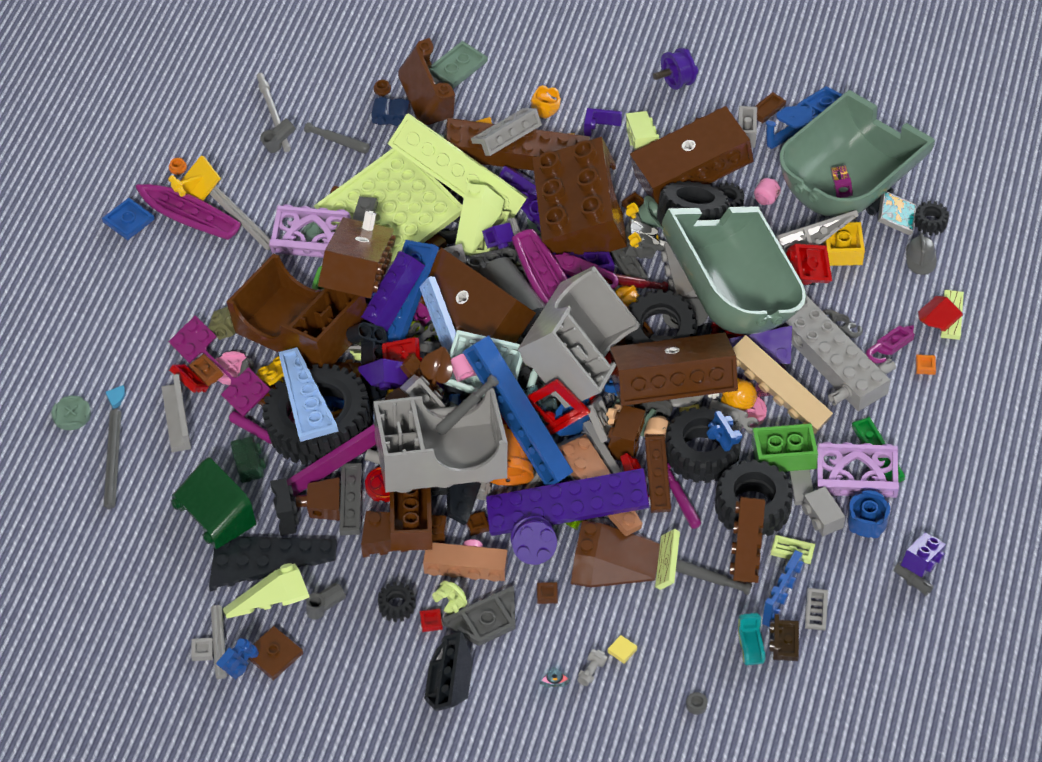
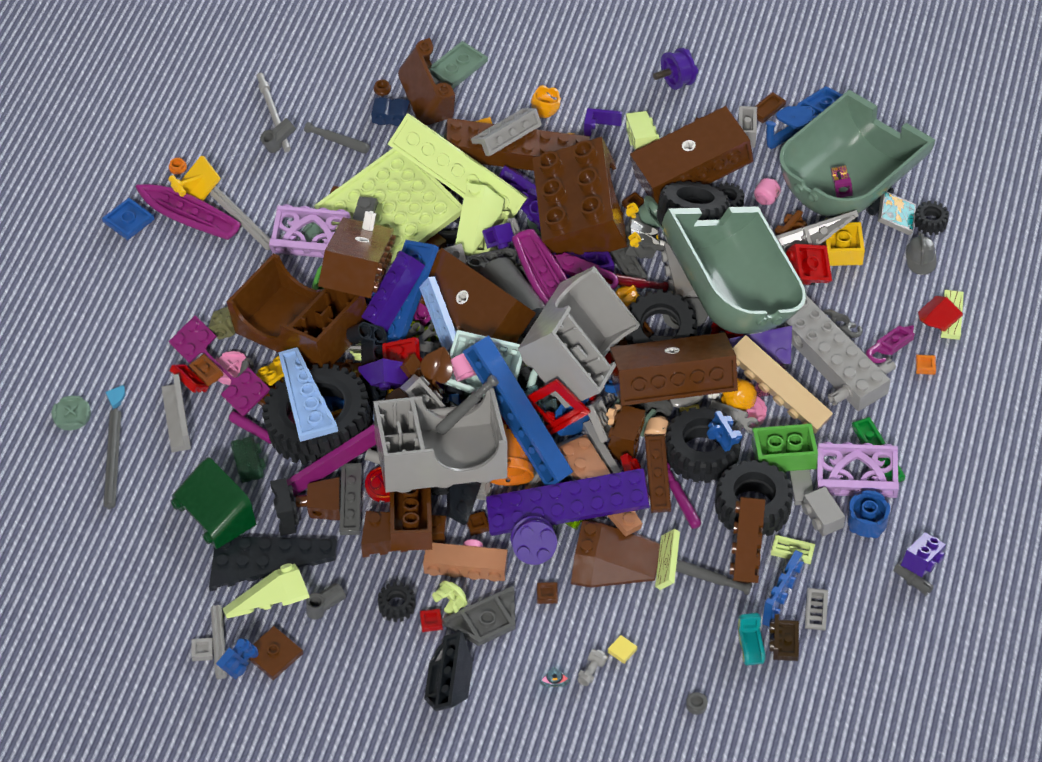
none -> dark orange hips [775,210,807,235]

